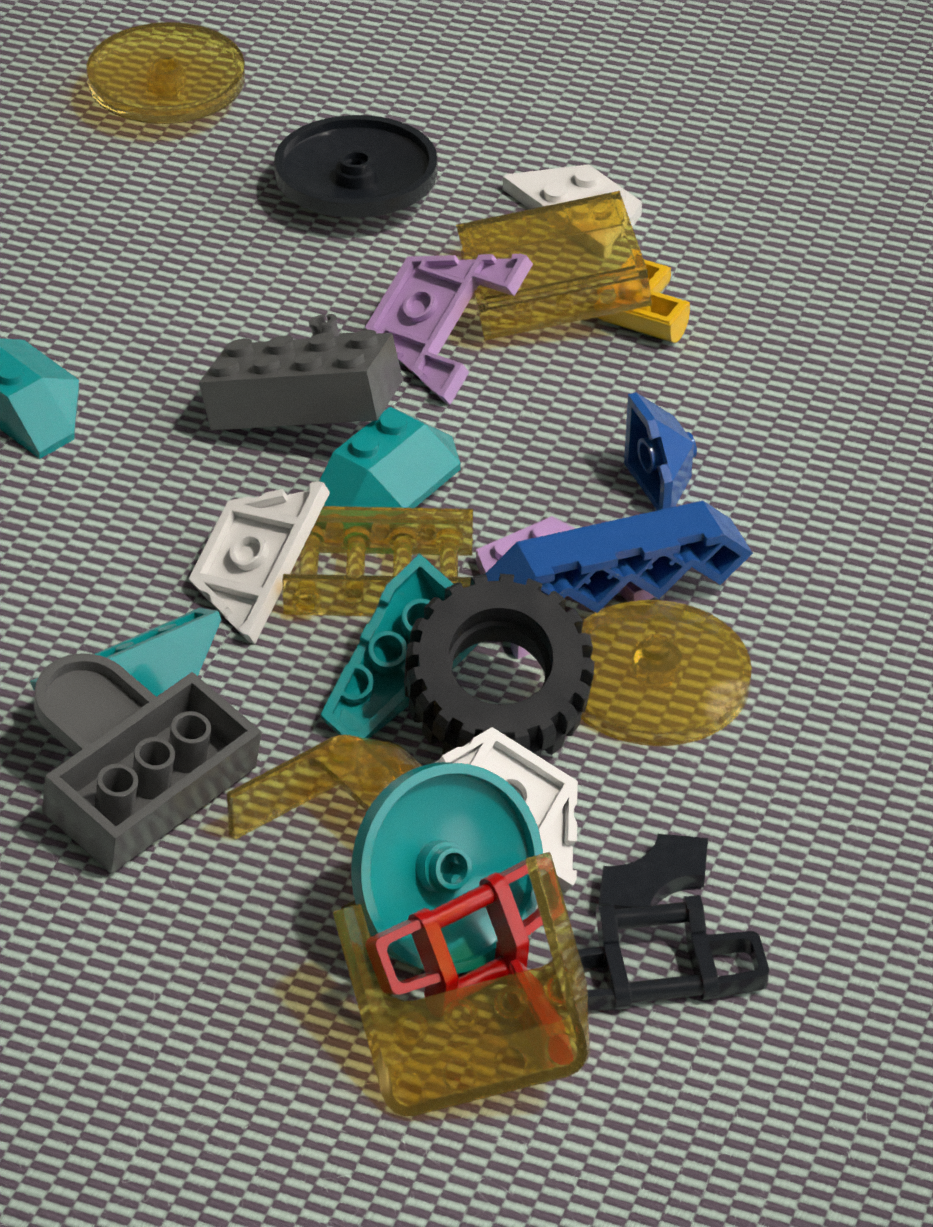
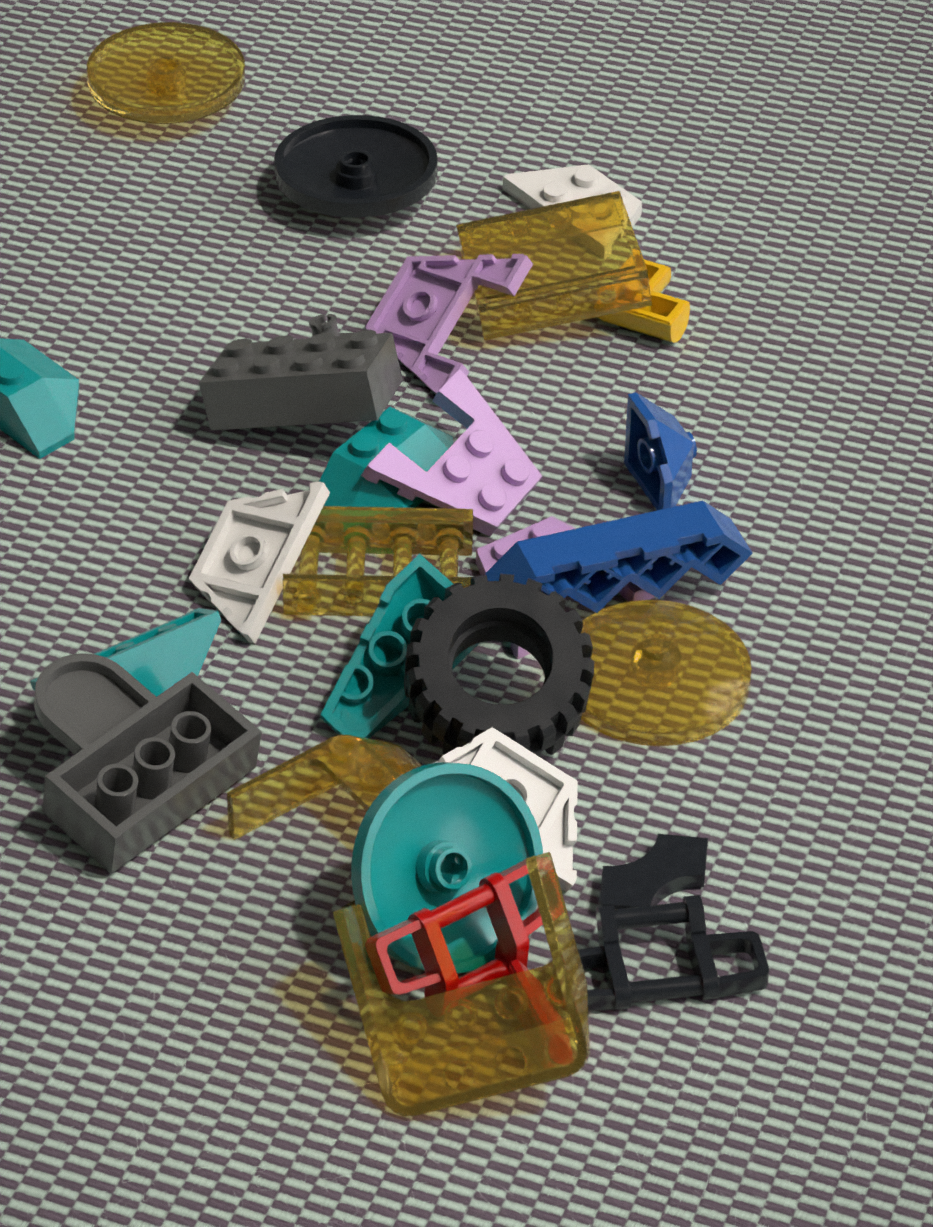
none -> lavender wing [361,369,542,537]

